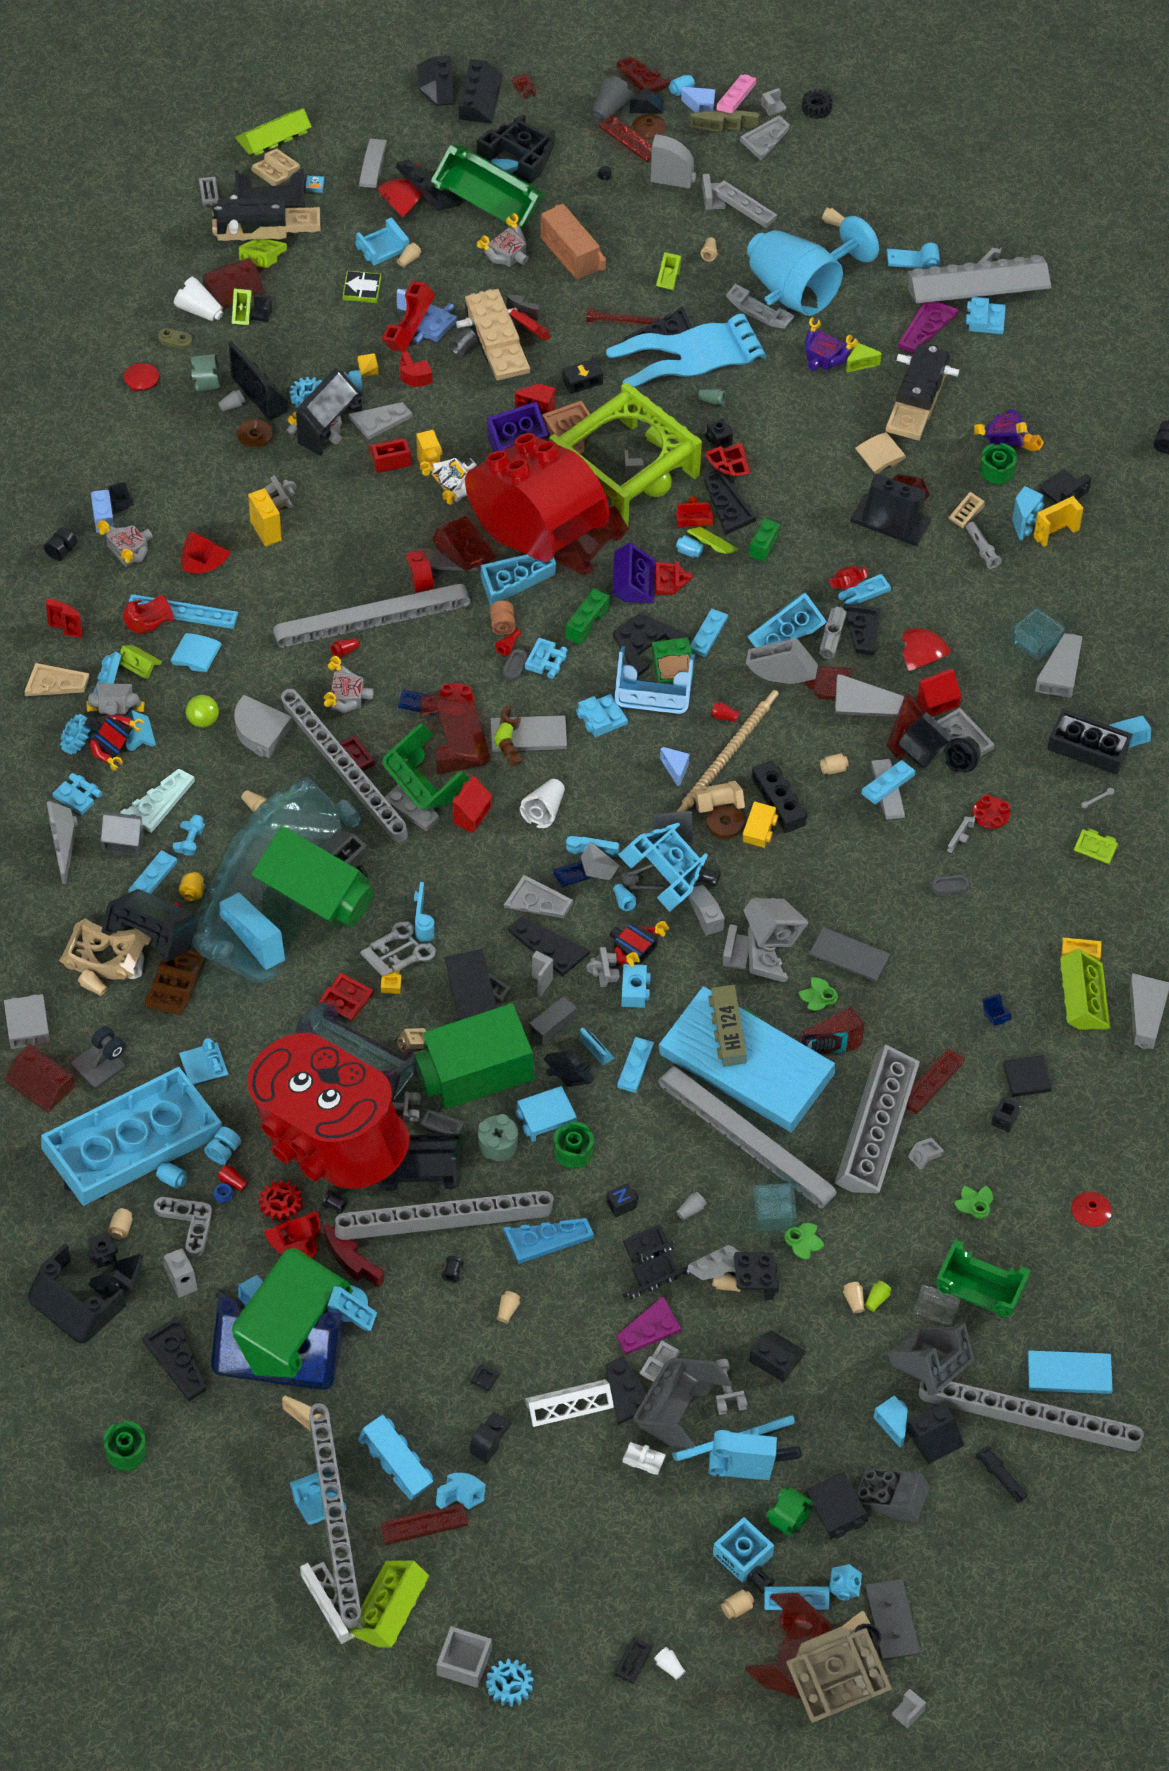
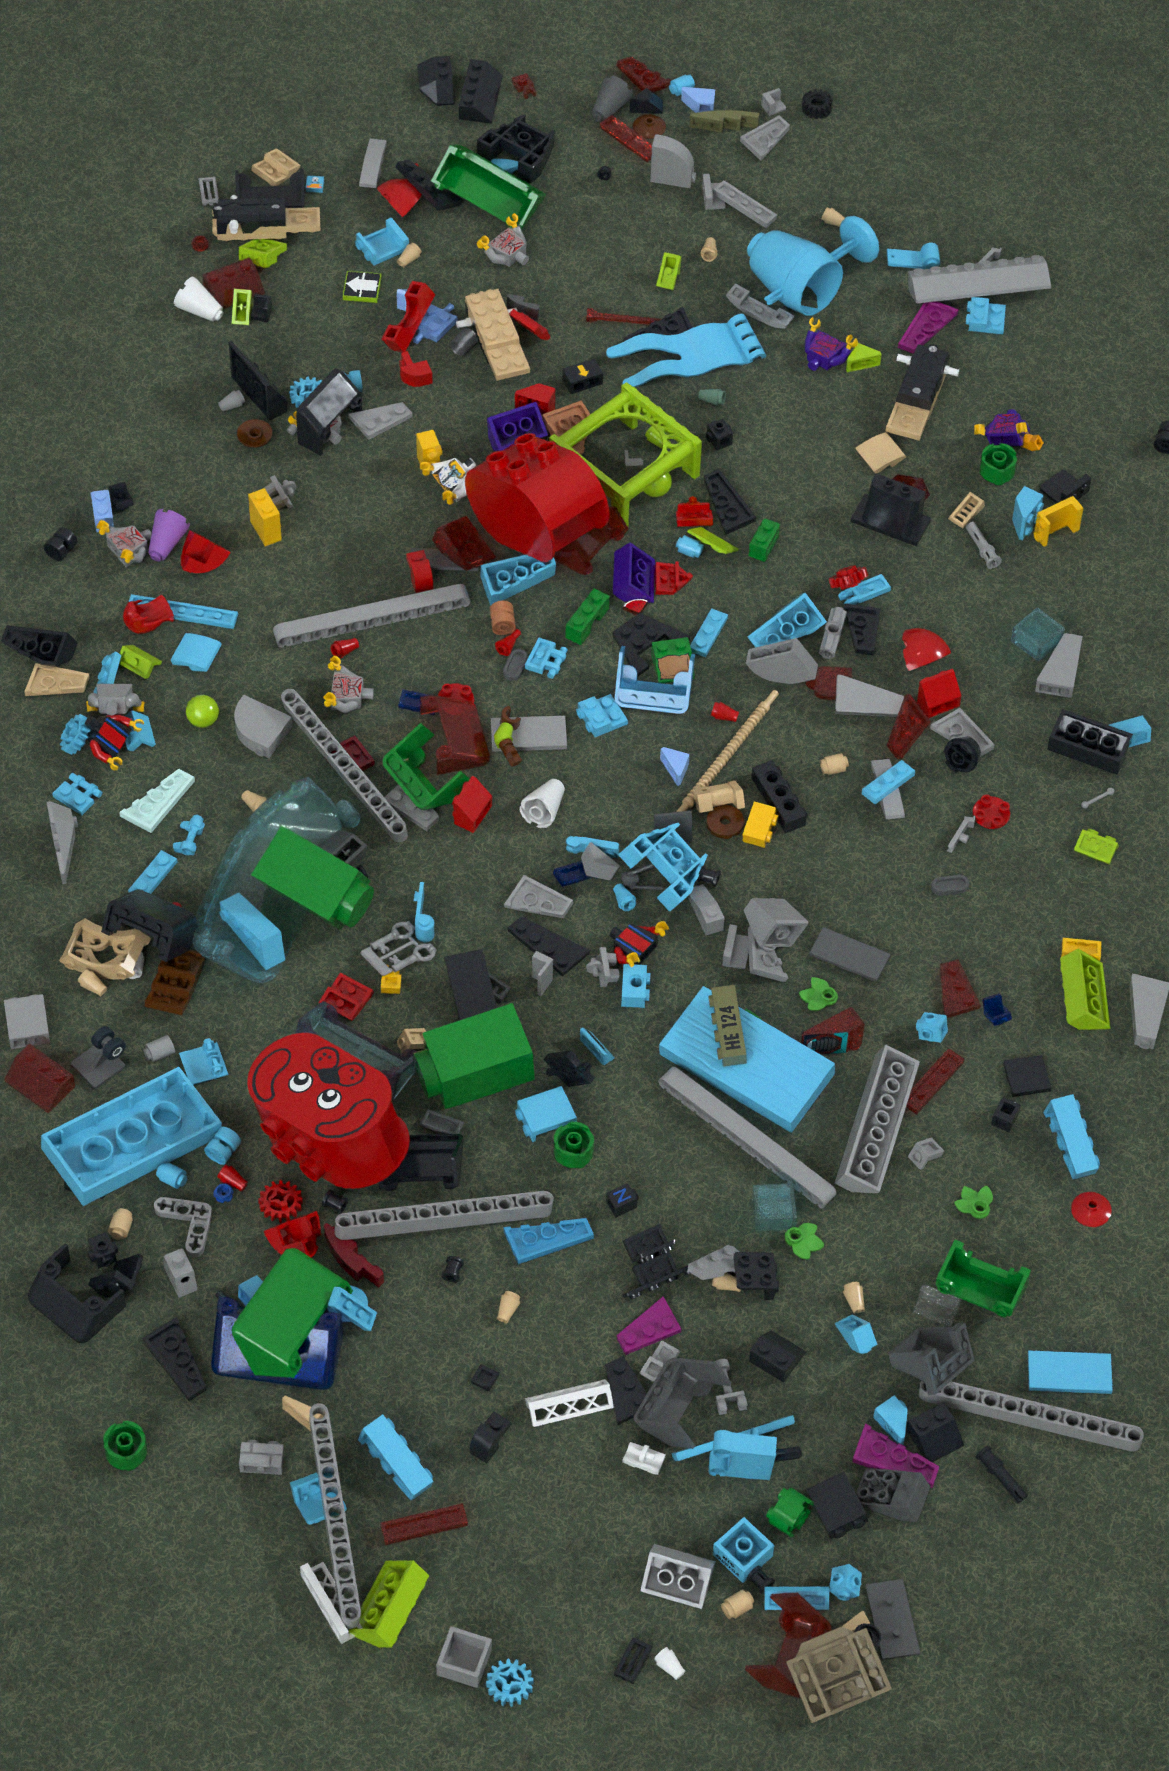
red slope [45,598,83,638] -> none
slope [101,812,144,856] -> none
red dish [124,363,159,391] -> none
olive plate [158,328,192,350] -> none
yellow head [179,872,206,901] -> none
sand green brick [191,354,222,392] -> none
lime slope [235,108,311,156] -> none
yellow slope [358,353,378,377] -> none
red slope [367,437,411,473] -> none
light grey bar [392,1092,421,1122] -> none
medium azure brick [436,1473,486,1509] -> none
sand green brick [478,1114,518,1162] -> none
dark grey brick [529,996,577,1045] -> none
nougat container [541,204,606,280] -> none
medium azure plate [617,1037,654,1093] -> none
light grey cone [676,1192,707,1221] -> none
red brick [705,443,751,476] -> none
bright pink plate [717,75,756,113] -> none
lime cone [864,1281,892,1312] -> none
light grey panel [892,1689,926,1729] -> none
black bracket [898,712,953,768] -> none
none -> black wedge [1,625,78,667]
none -> light grey brick [143,1035,175,1062]
none -> medium lavender cone [148,509,190,561]
none -> clear red plate [191,235,209,252]
none -> light grey brick [239,1440,284,1475]
none -> tile [623,599,648,615]
none -> light grey slope [640,1544,716,1609]
none -> medium azure slope [835,1315,877,1354]
none -> magenta wing [852,1423,939,1488]
none -> medium azure brick [916,1012,948,1043]
none -> clear red wing [940,959,981,1018]
none -> medium azure wedge [1044,1094,1100,1179]

